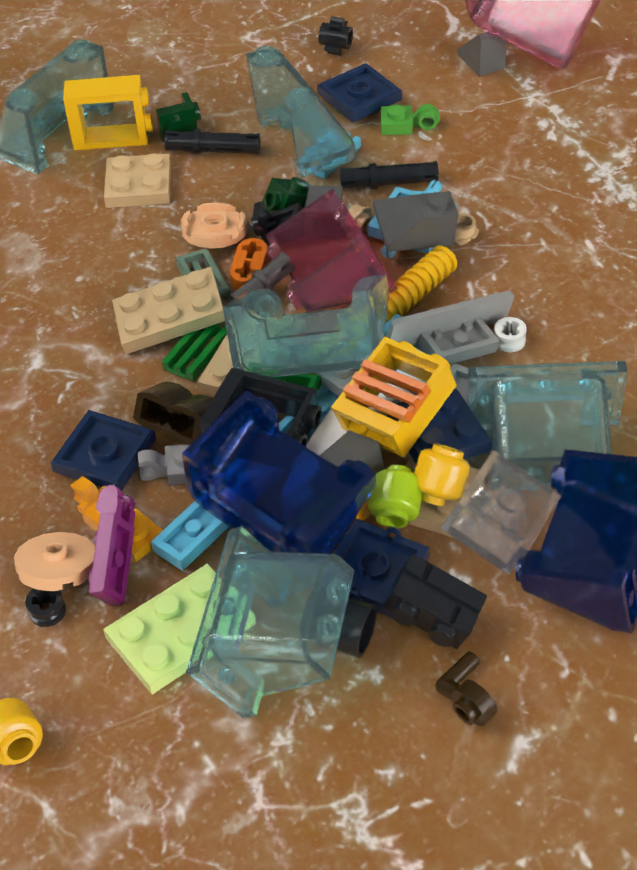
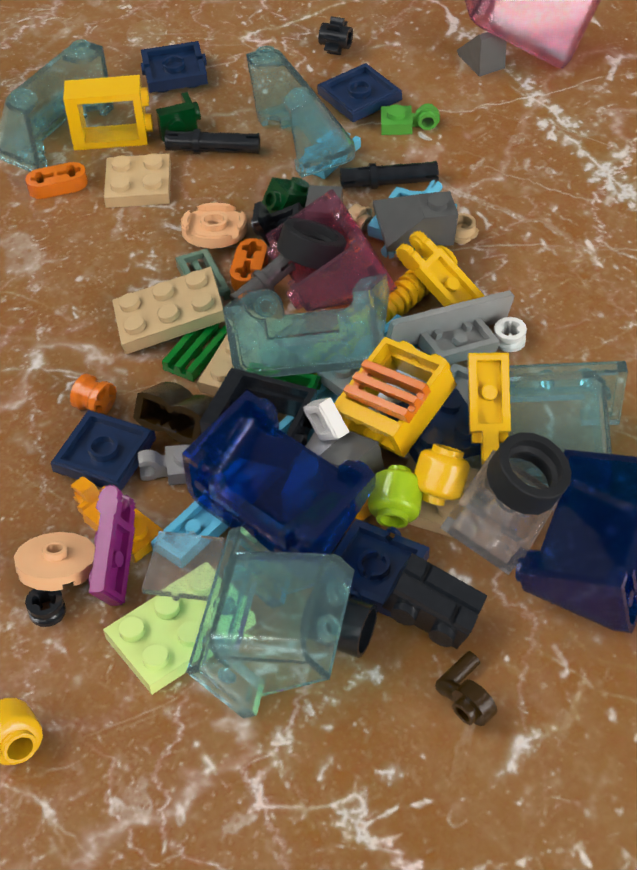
none -> orange beam [25,162,88,199]
none -> orange wheel [70,373,117,415]
none -> dark blue plate [140,41,208,93]
none -> clear piece [142,531,225,601]
none -> black tyre [277,218,347,271]
none -> white tile [303,397,349,441]
none -> yellow hinge [395,231,485,307]
none -> yellow hinge [467,352,511,464]
none -> black tyre [486,432,572,515]

